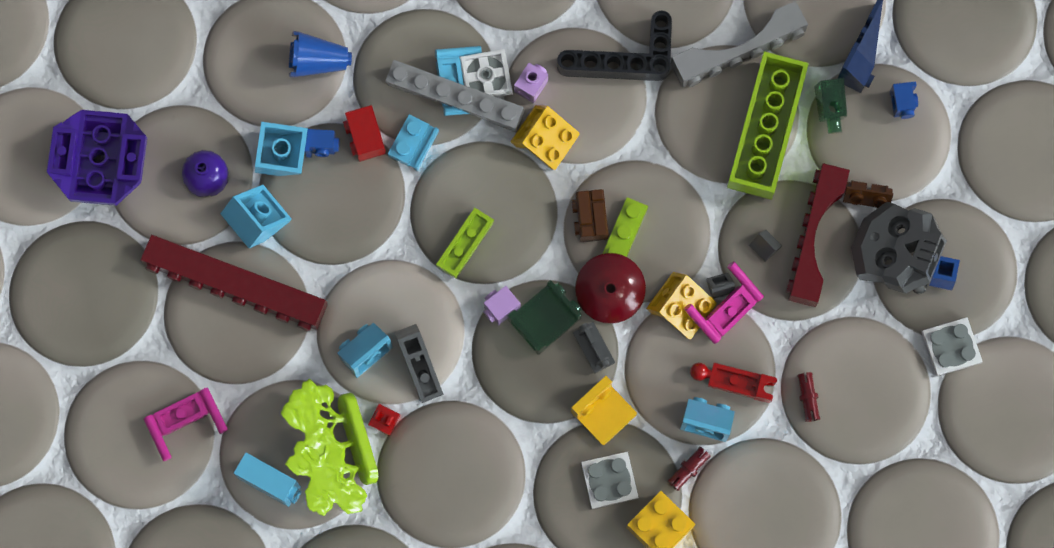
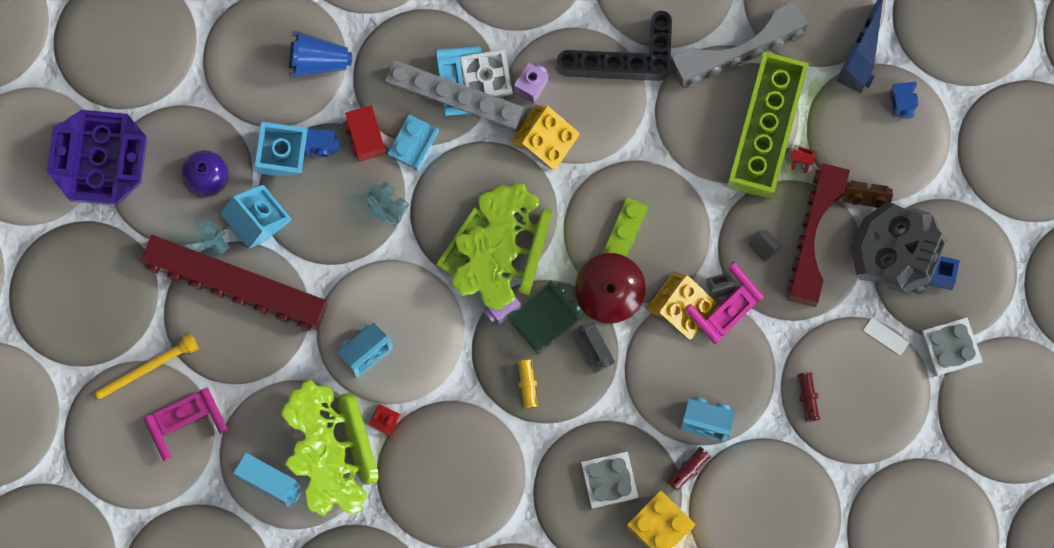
dark grey slope [394,324,444,403] -> none
reddish brown brick [571,189,609,242] -> none
yellow bracket [571,376,637,446] -> none
red plate [690,362,777,403] -> none
clear green torso [814,78,847,134] -> none
none -> yellow piece [95,333,200,399]
none -> clear light blue hips [196,220,230,256]
none -> clear light blue hips [366,182,409,227]
none -> lime plant [452,183,553,311]
none -> yellow pin [517,360,538,409]
none -> red tile [791,145,817,173]
none -> white sticker [863,318,909,356]

